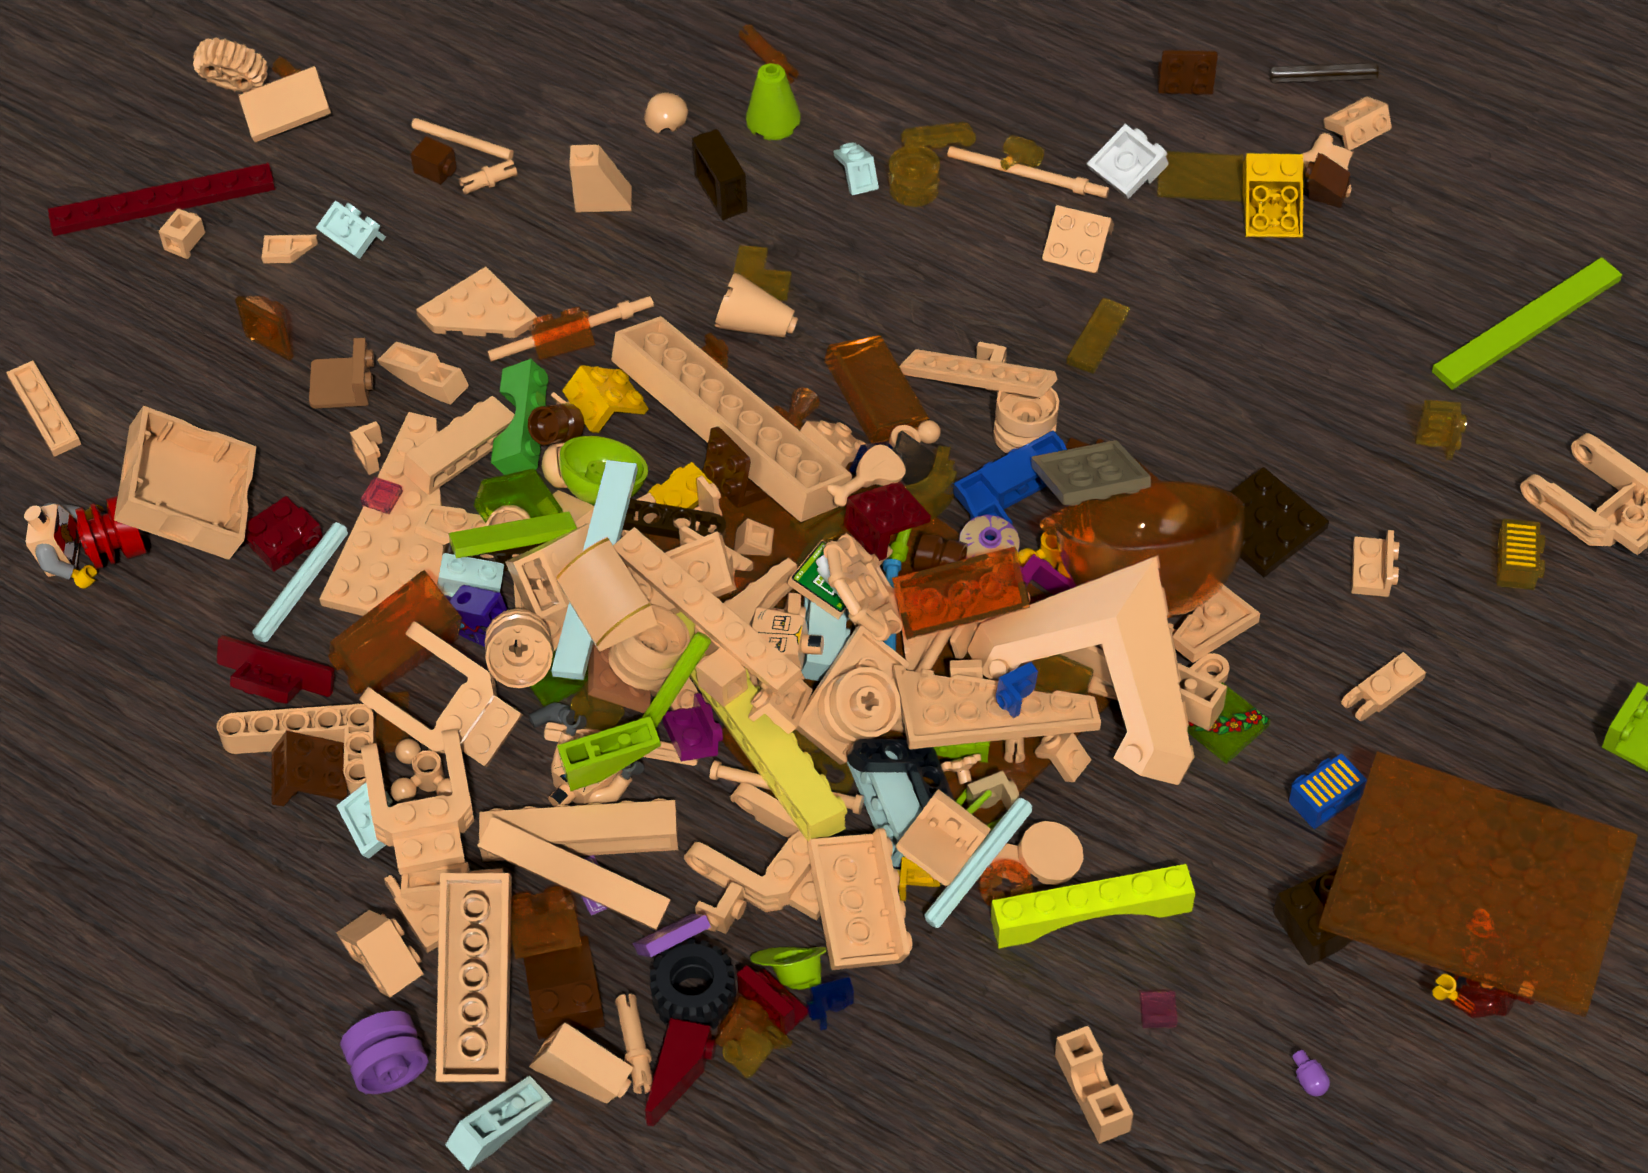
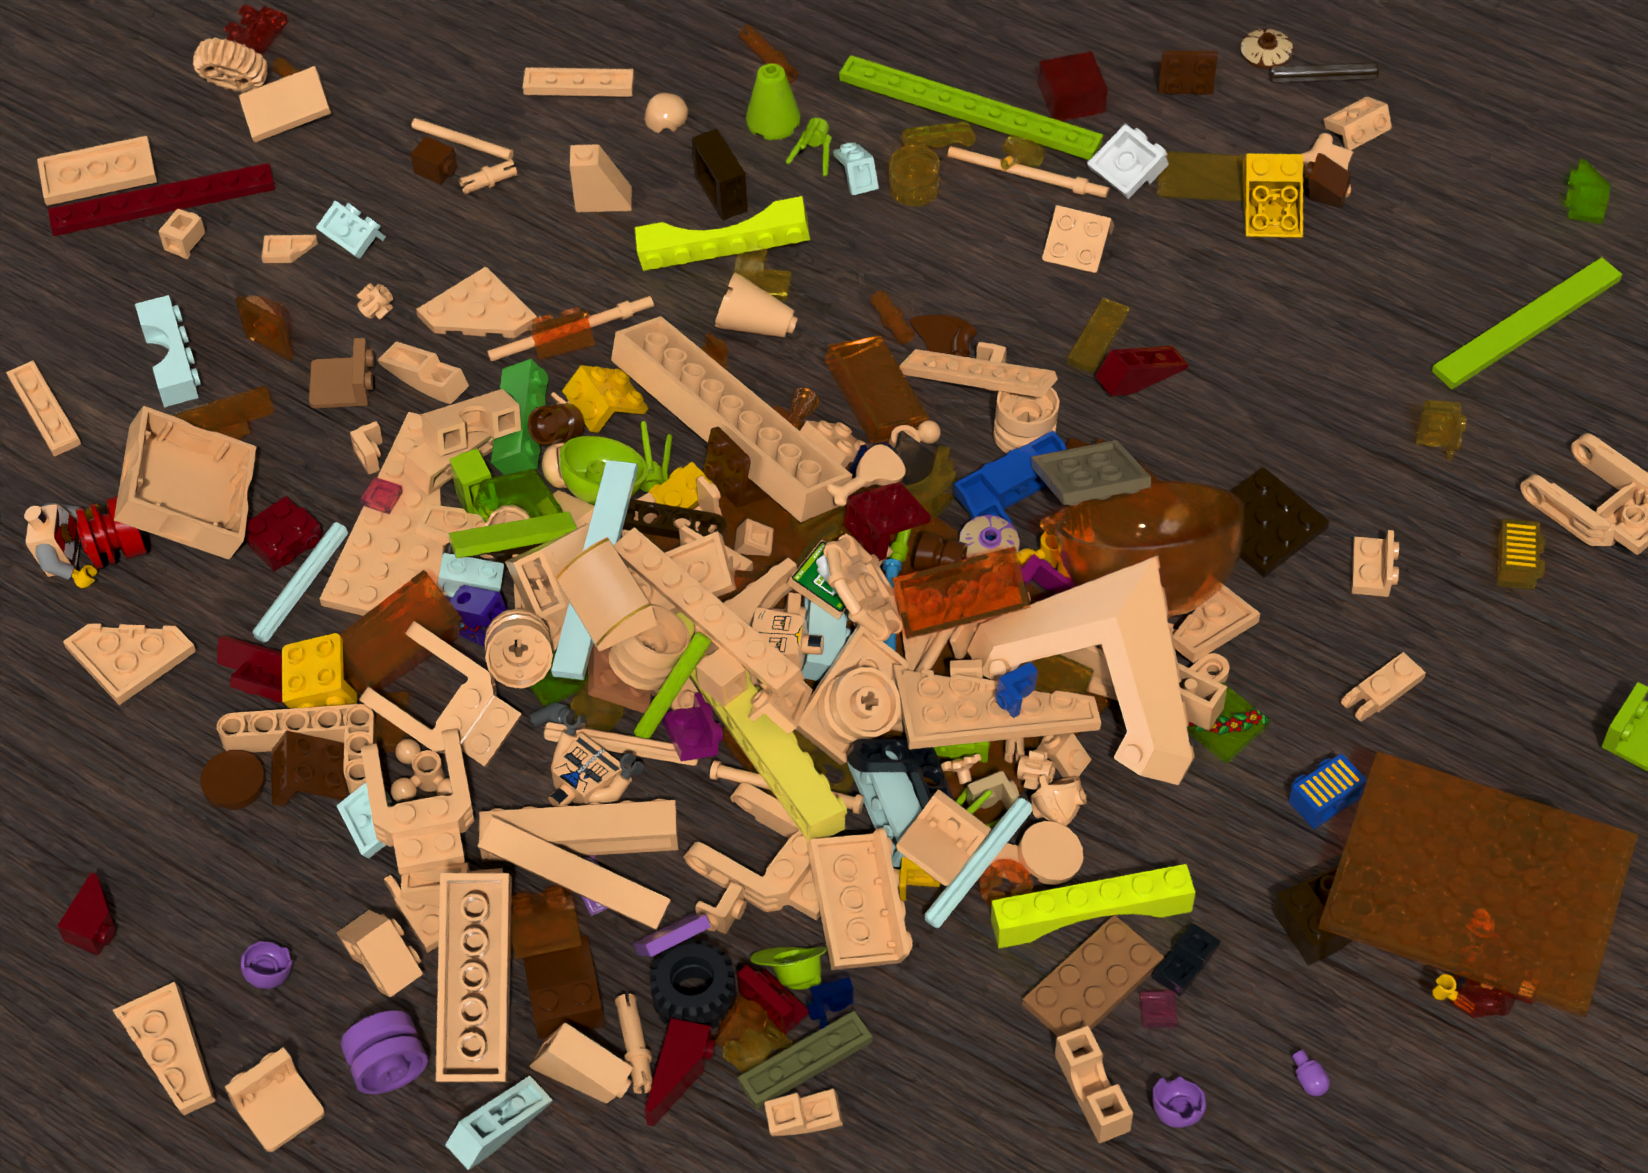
lime slope [557,716,661,791] -> none
none -> light nougat plate [37,136,157,206]
none -> dark red slope [57,872,115,955]
none -> light nougat plate [63,624,196,705]
none -> light nougat wing [113,982,216,1115]
none -> light aqua arch [135,295,201,407]
none -> clear orange bracket [169,386,274,440]
none -> reddish brown tile [200,750,266,810]
none -> clear red plate [224,4,288,55]
none -> light nougat bracket [225,1047,325,1152]
none -> medium lavender hair [240,941,293,989]
none -> yellow bracket [282,633,357,709]
none -> light nougat gear [357,283,393,320]
none -> light nougat arch [421,389,521,456]
none -> lime brick [449,448,497,515]
none -> light nougat plate [523,68,634,97]
none -> neon yellow arch [635,196,810,271]
none -> lime plant [641,421,672,492]
none -> olive plate [738,1011,873,1110]
none -> light nougat slope [764,1089,843,1136]
none -> lime plant [786,118,832,176]
none -> lime plate [839,55,1103,160]
none -> clear orange pin [870,290,915,344]
none -> reddish brown arm [910,315,977,357]
none -> light nougat gear [1017,750,1055,790]
none -> medium nougat plate [1022,915,1164,1037]
none -> light nougat helmet [1030,775,1087,826]
none -> clear red brick [1038,51,1108,121]
none -> dark red slope [1095,345,1189,396]
none -> black slope [1152,923,1221,996]
none -> medium lavender hair [1153,1076,1206,1128]
none -> tan dish [1240,29,1294,69]
none -> clear neon green slope [1564,159,1611,225]

